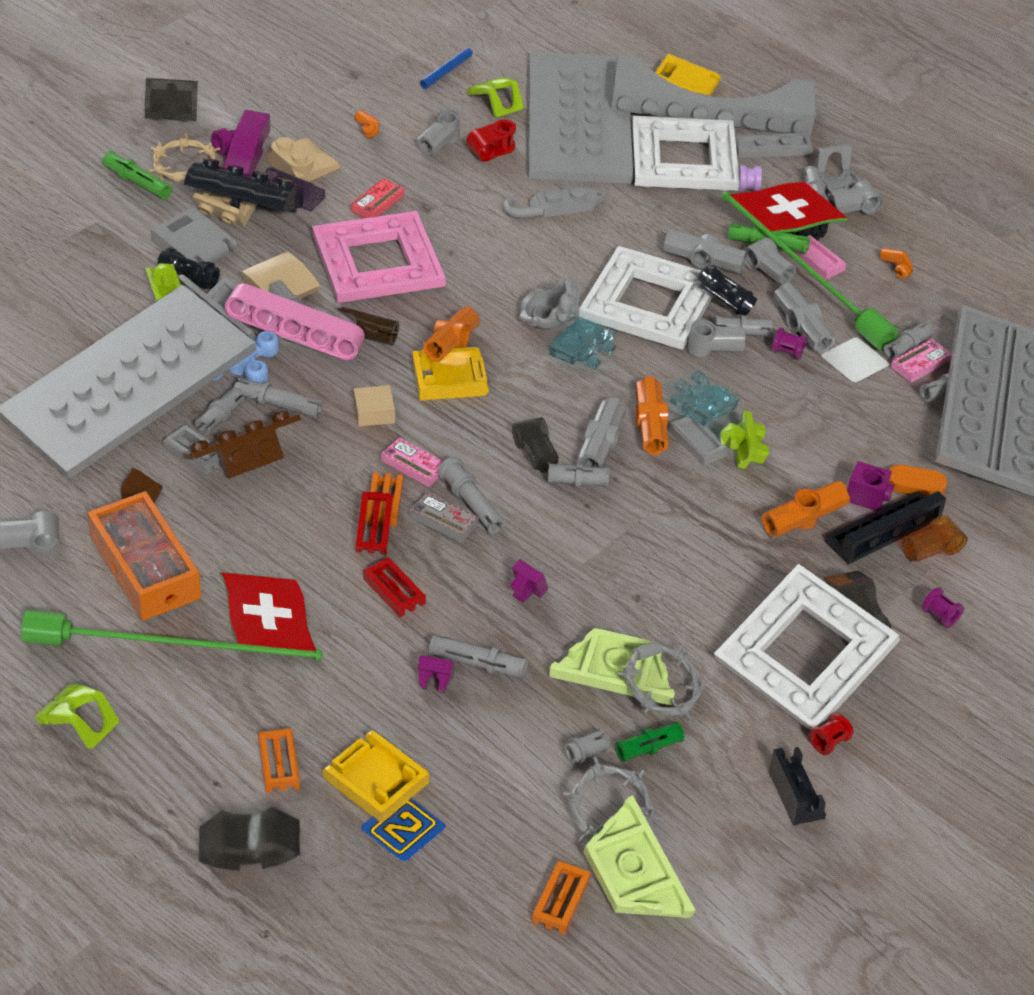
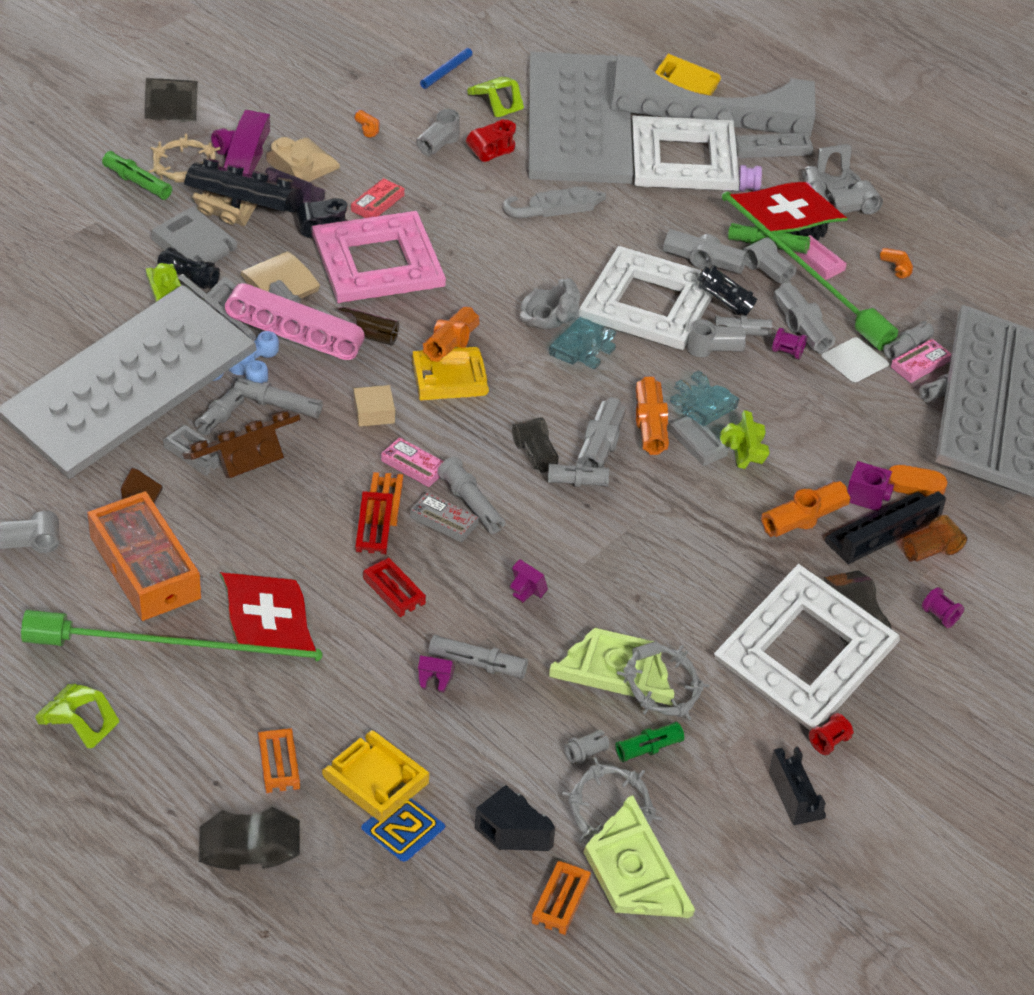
none -> black piece [295,198,348,238]
none -> black slope [475,785,556,851]

